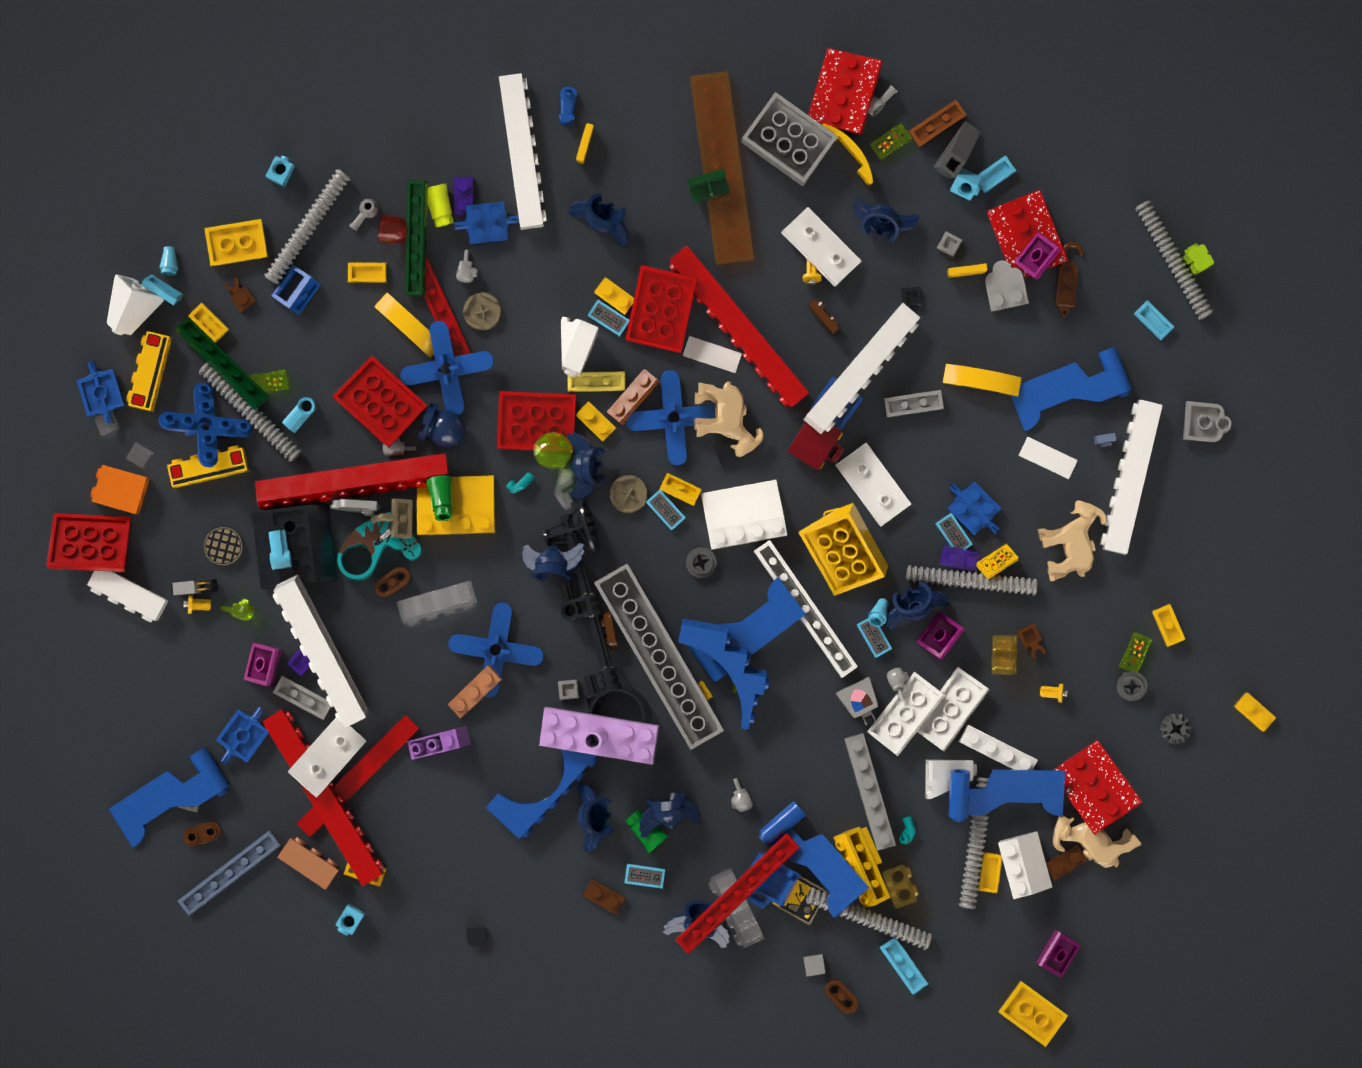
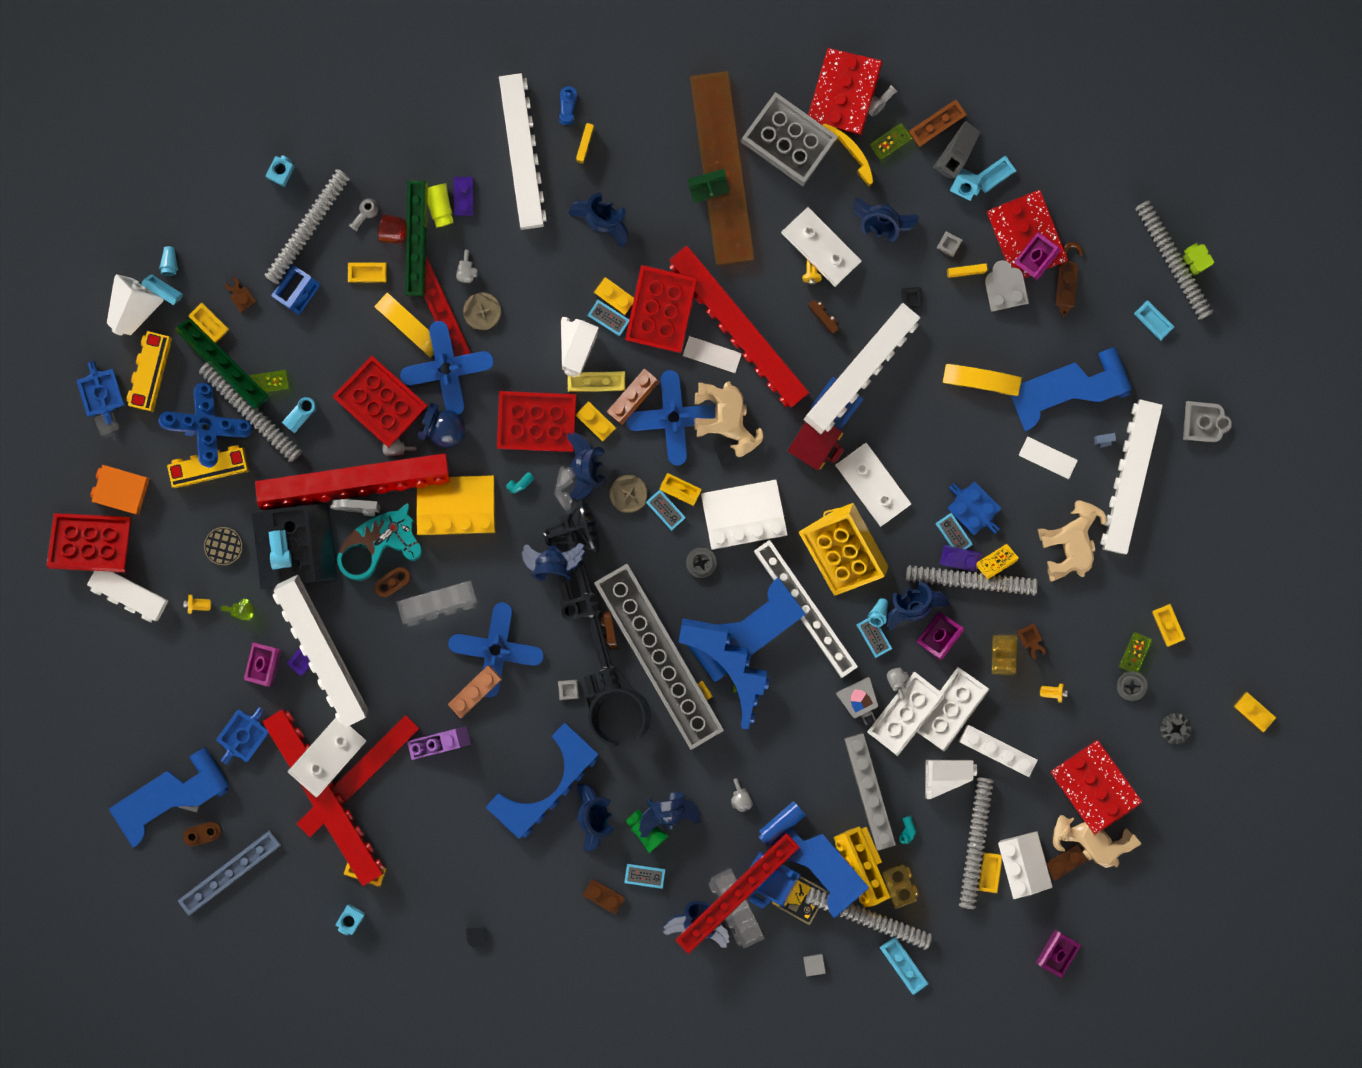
clear tile [126,442,153,468] -> none
piece [171,579,218,595] -> none
yellow plate [205,219,268,267] -> none
light grey plate [273,676,331,720] -> none
nougat brick [277,837,340,890] -> none
dark tan plate [371,498,413,539] -> none
green plant [426,475,454,521] -> none
blue plate [454,201,519,244] -> none
clear neon green dish [534,432,572,469] -> none
lavender plate [539,707,659,764] -> none
reddish brown plate [825,980,858,1014] -> none
light grey plate [884,390,944,418] -> none
blue door [949,769,1065,822] -> none
yellow plate [998,981,1068,1047] -> none

